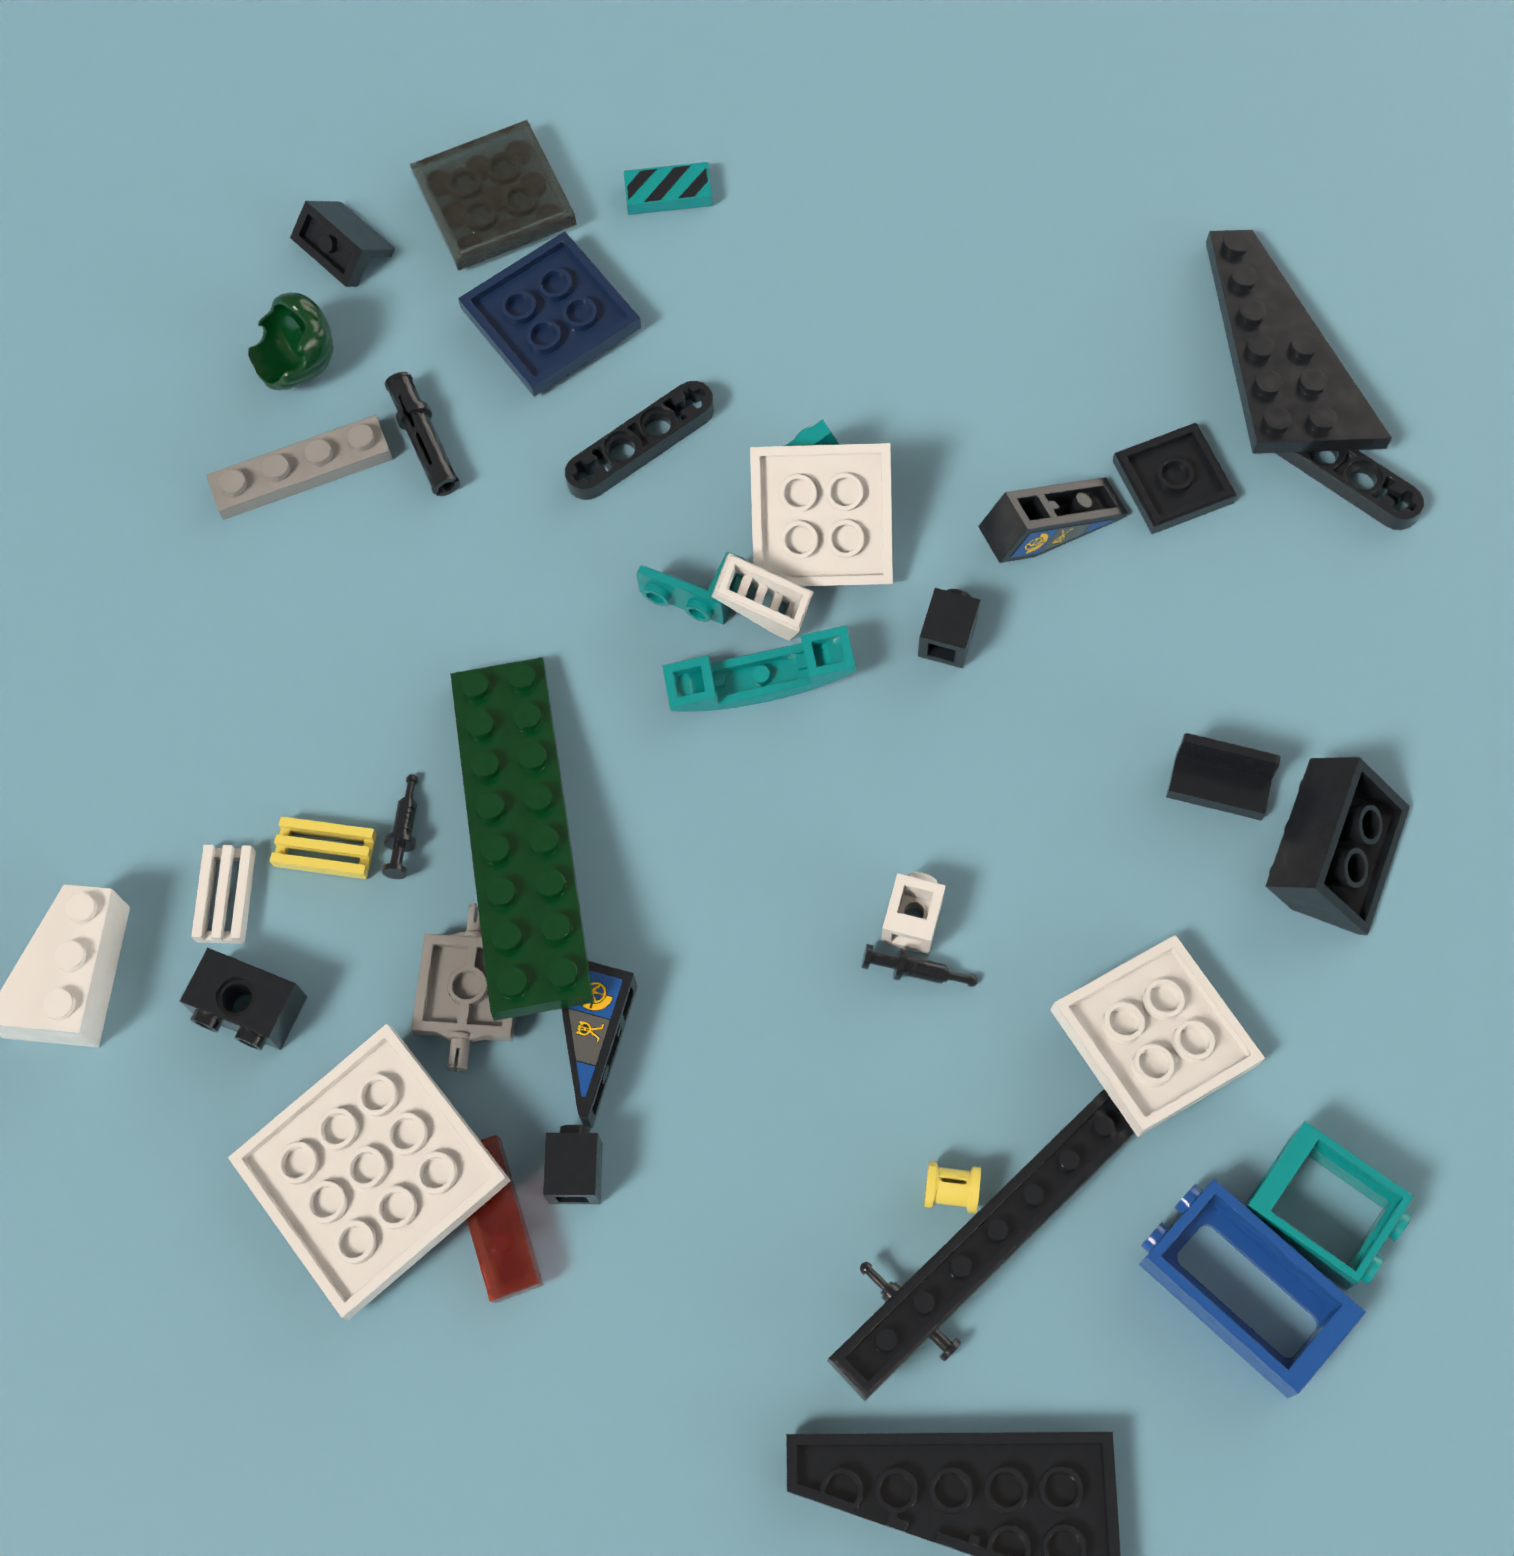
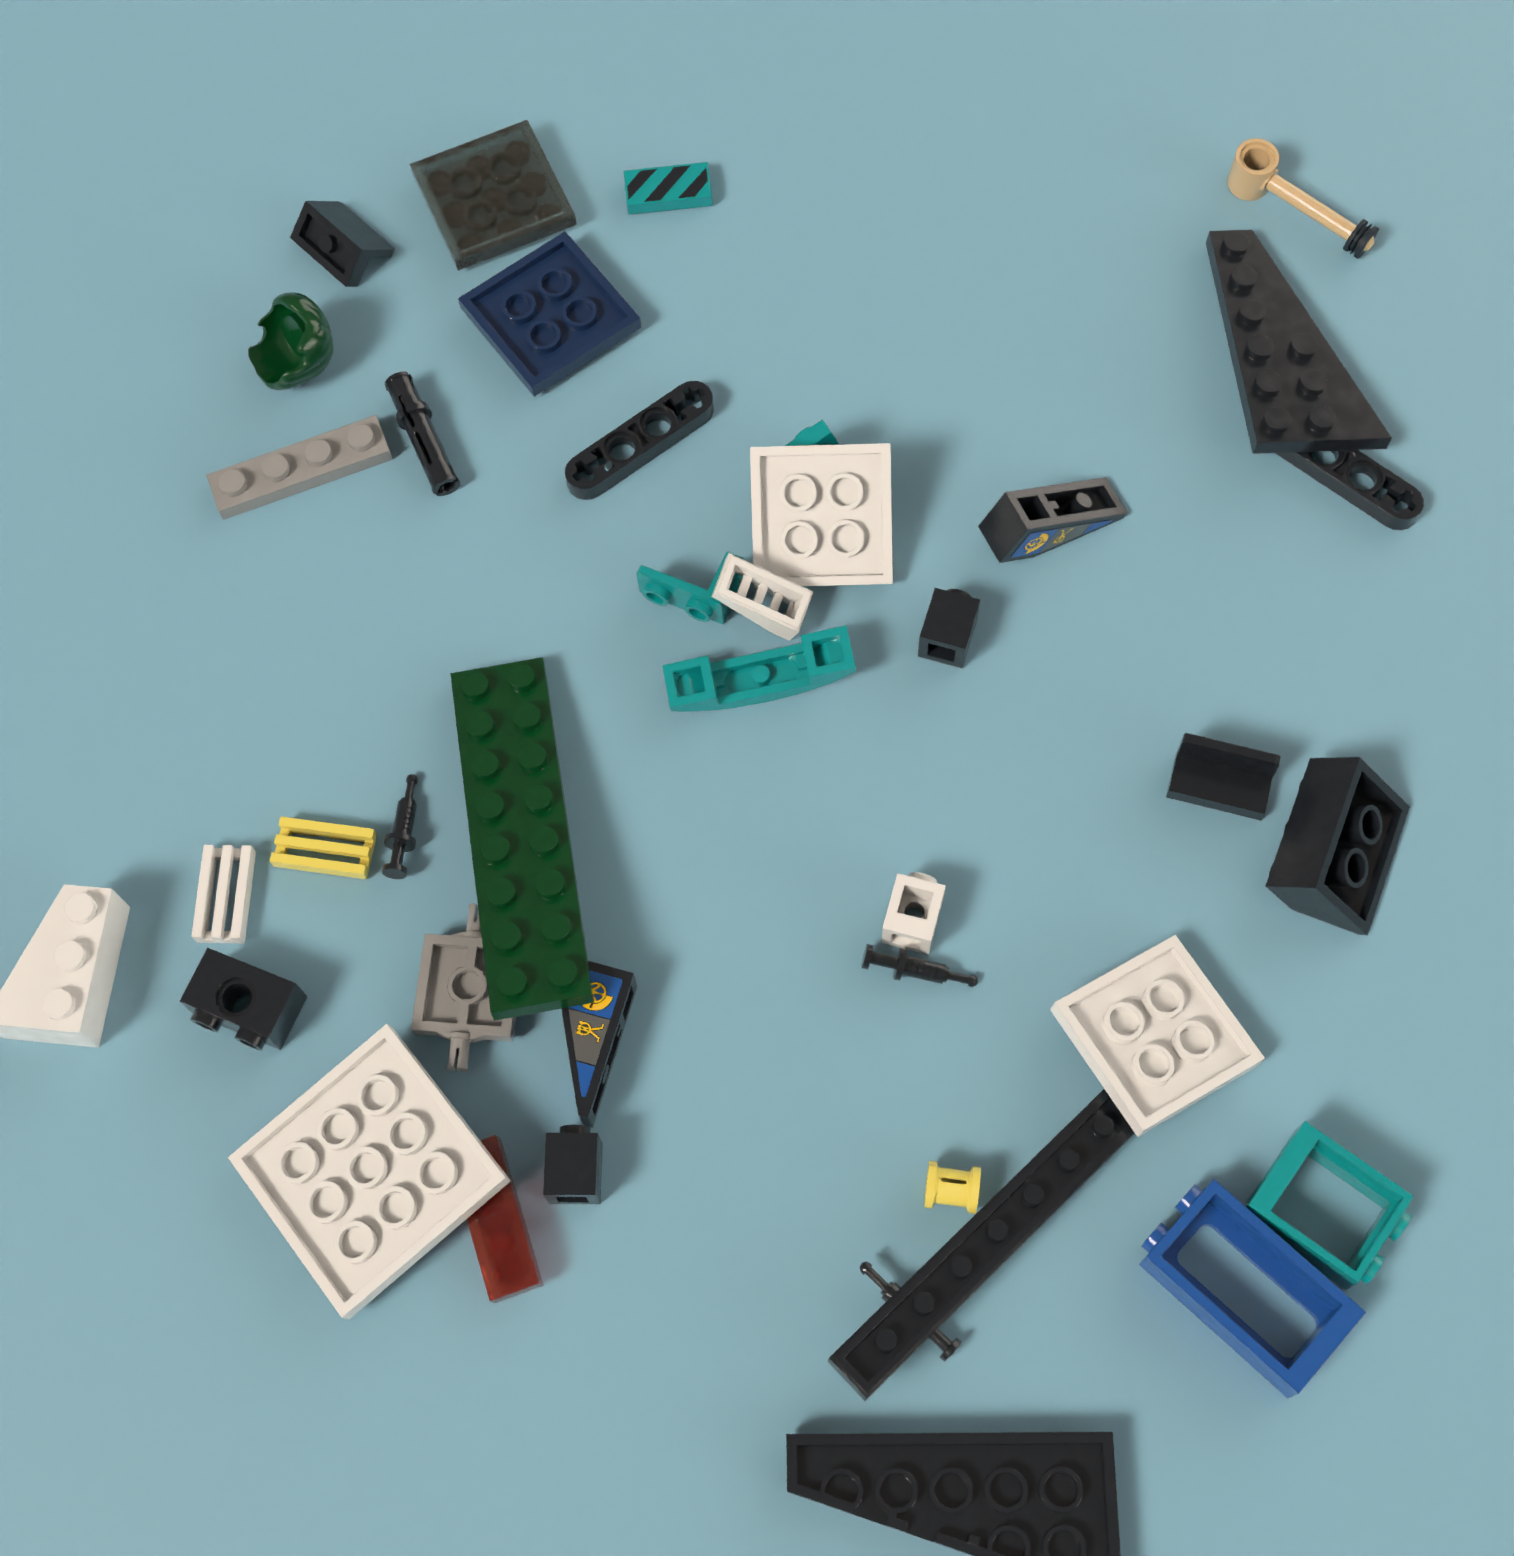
black tile [1112,423,1237,534] -> none
none -> tan piece [1227,138,1379,259]

